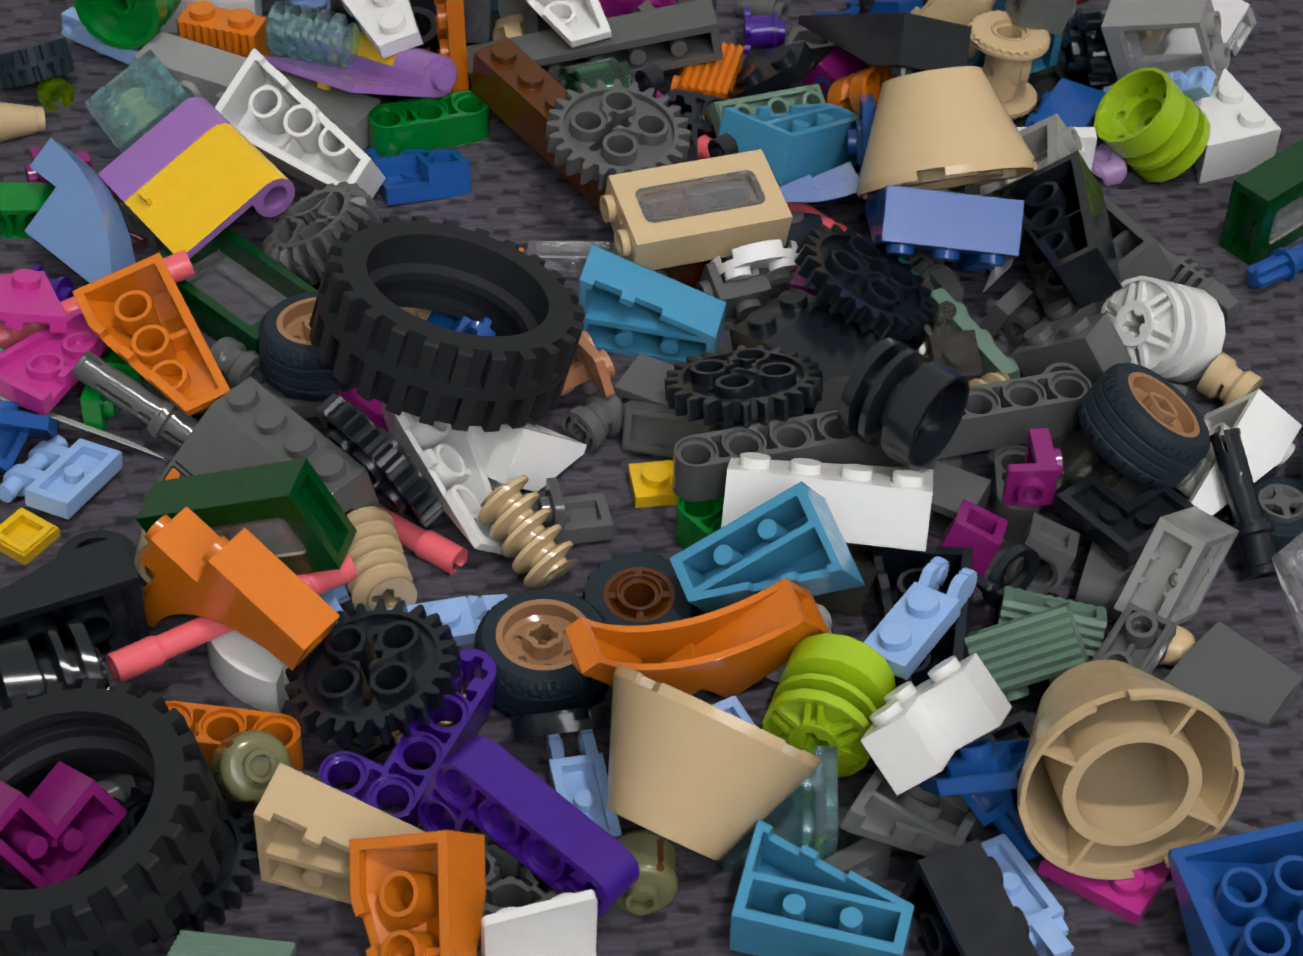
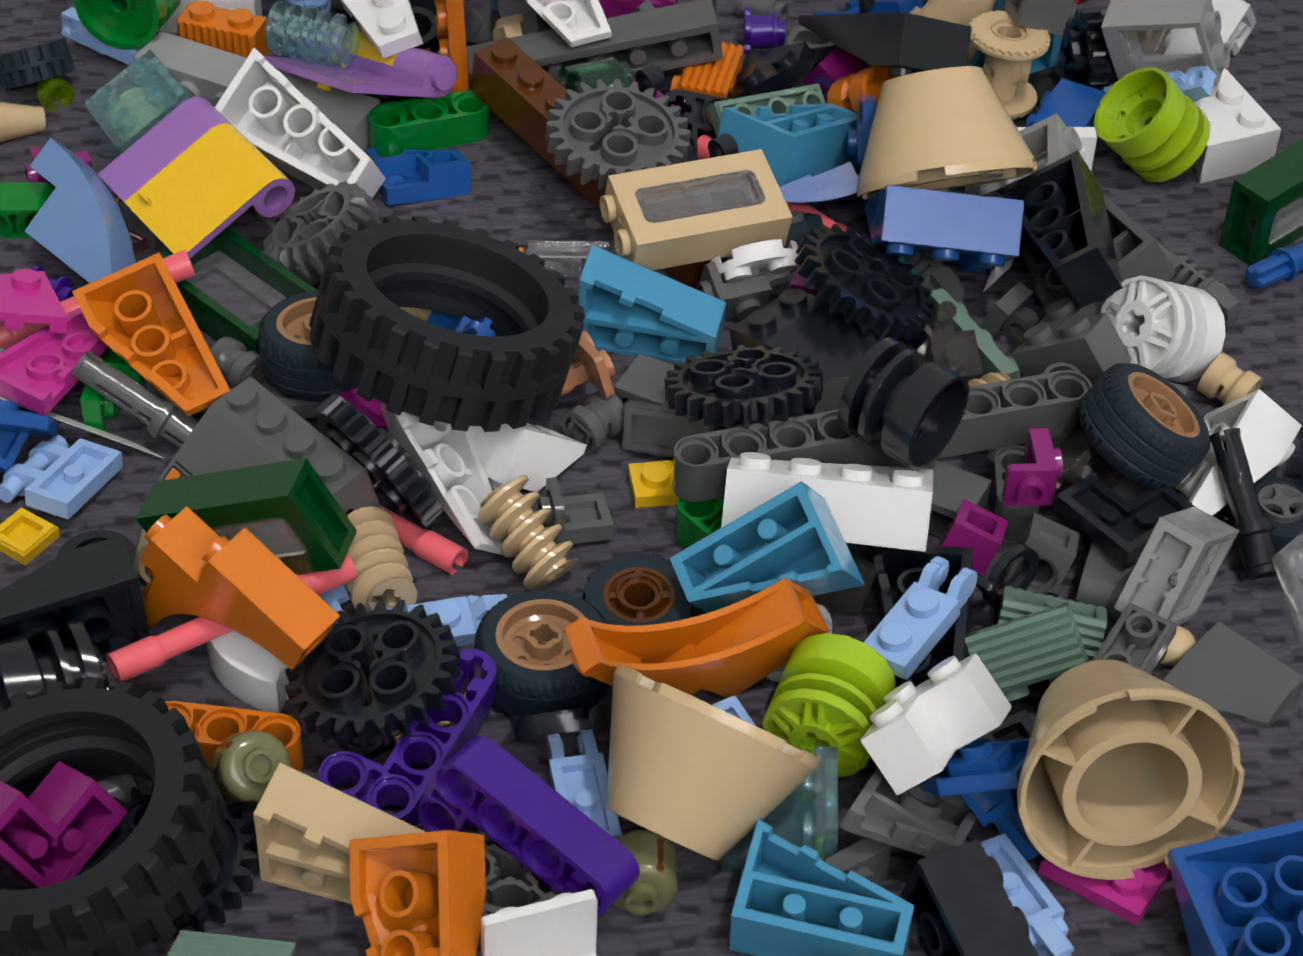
lavender piece [1091,144,1127,186] -> none

